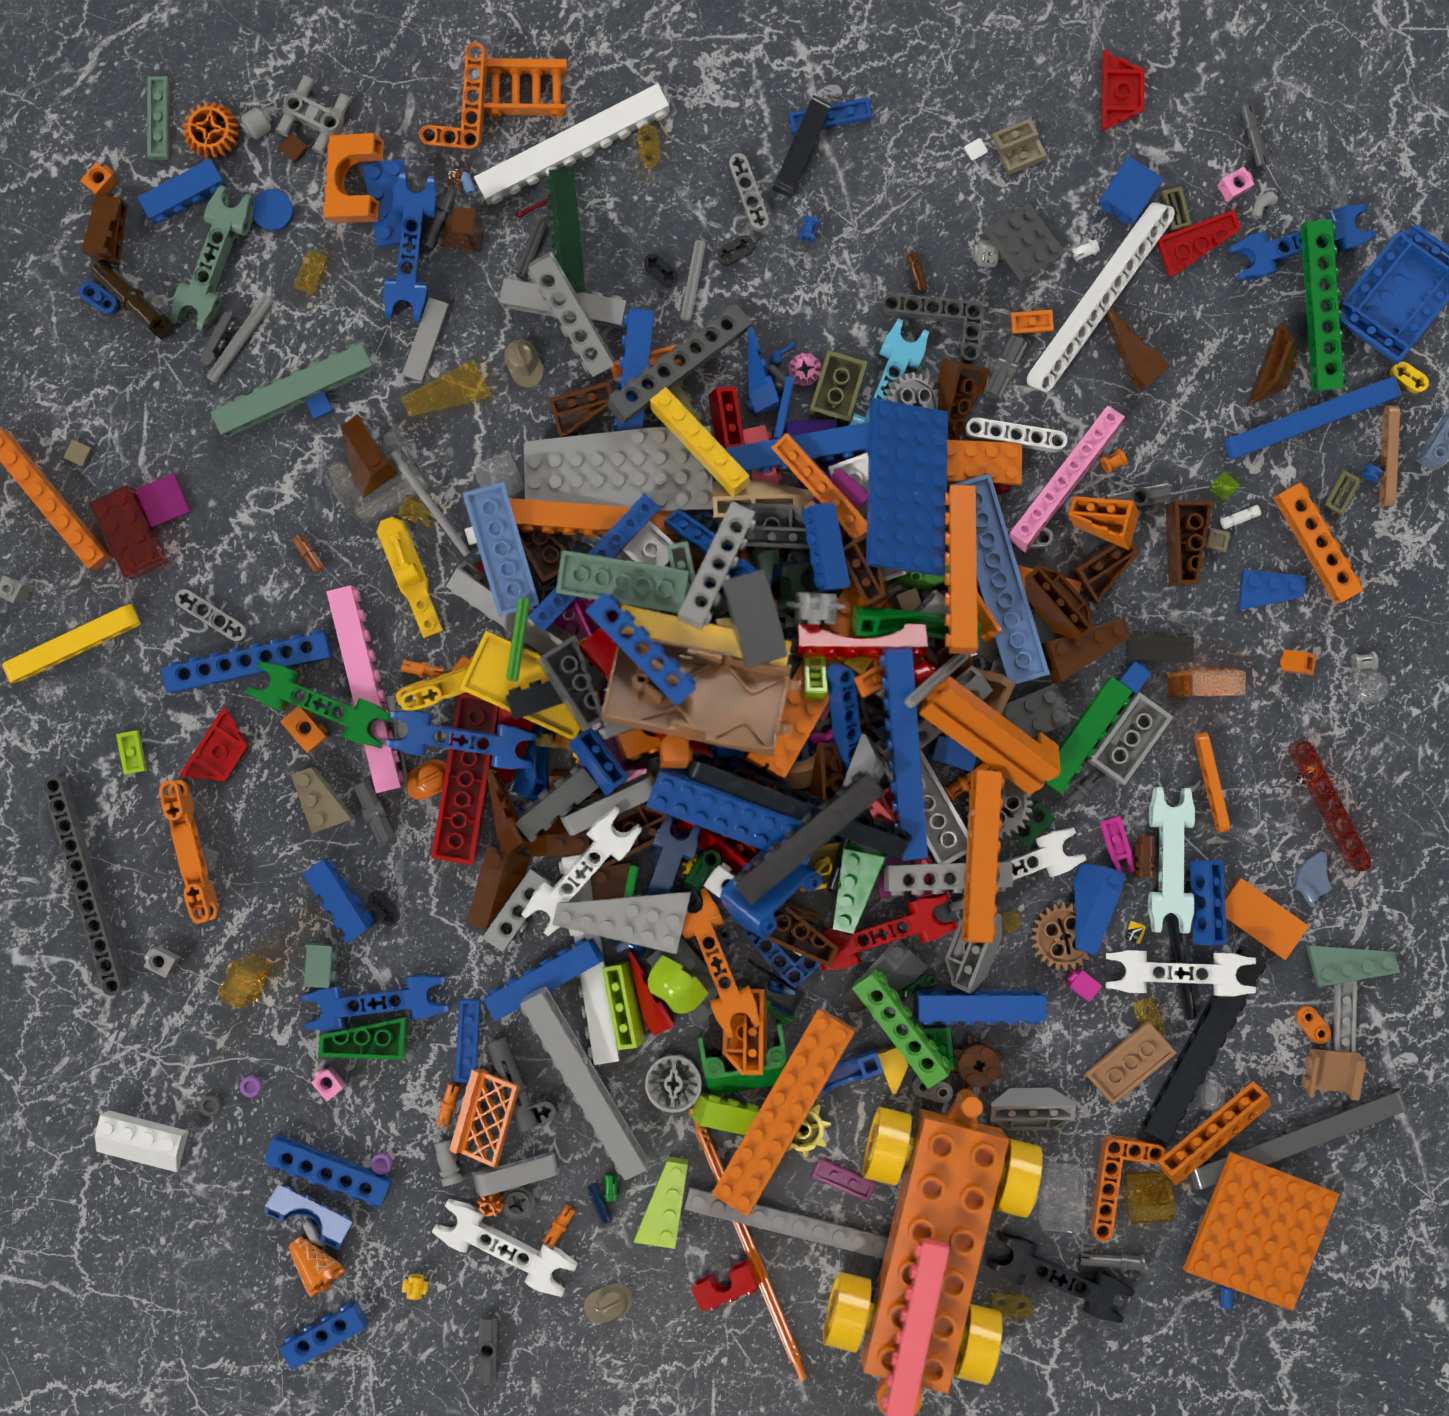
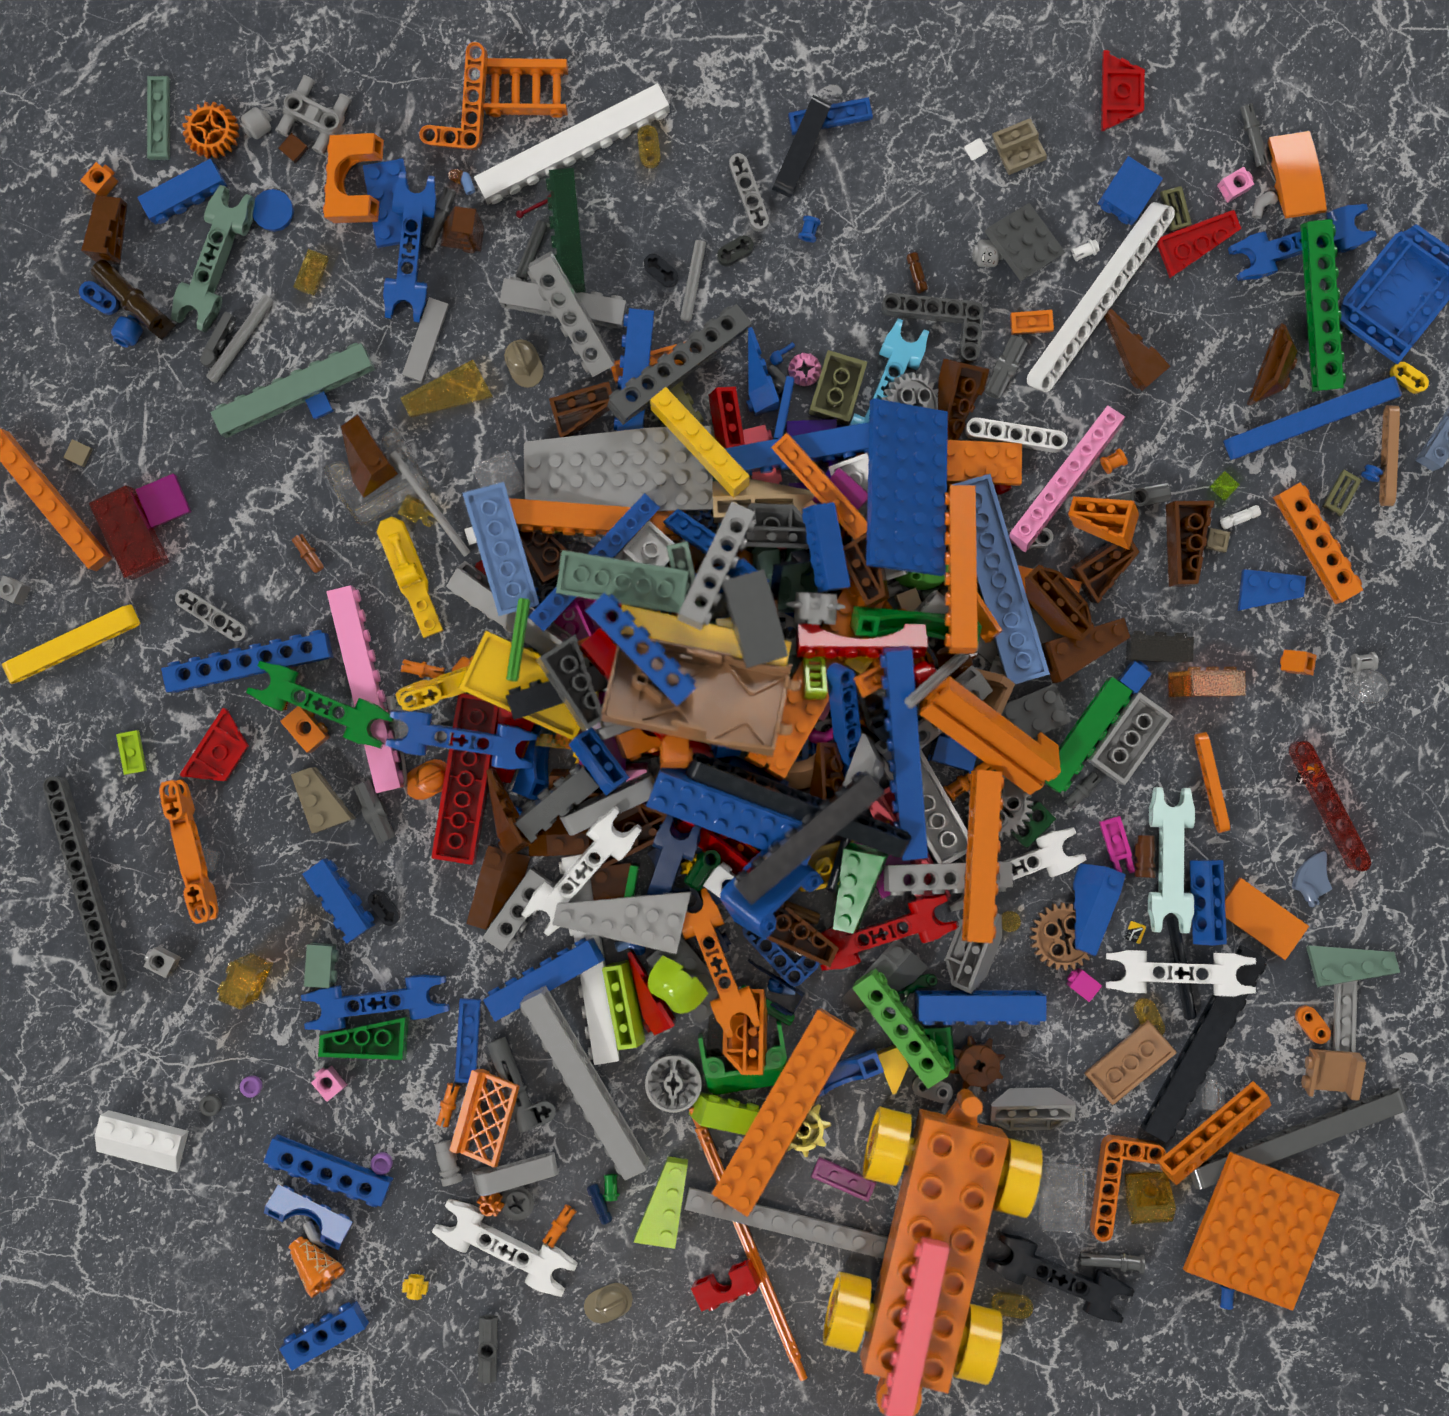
none -> blue head [111,315,143,348]
none -> orange slope [1267,131,1327,219]

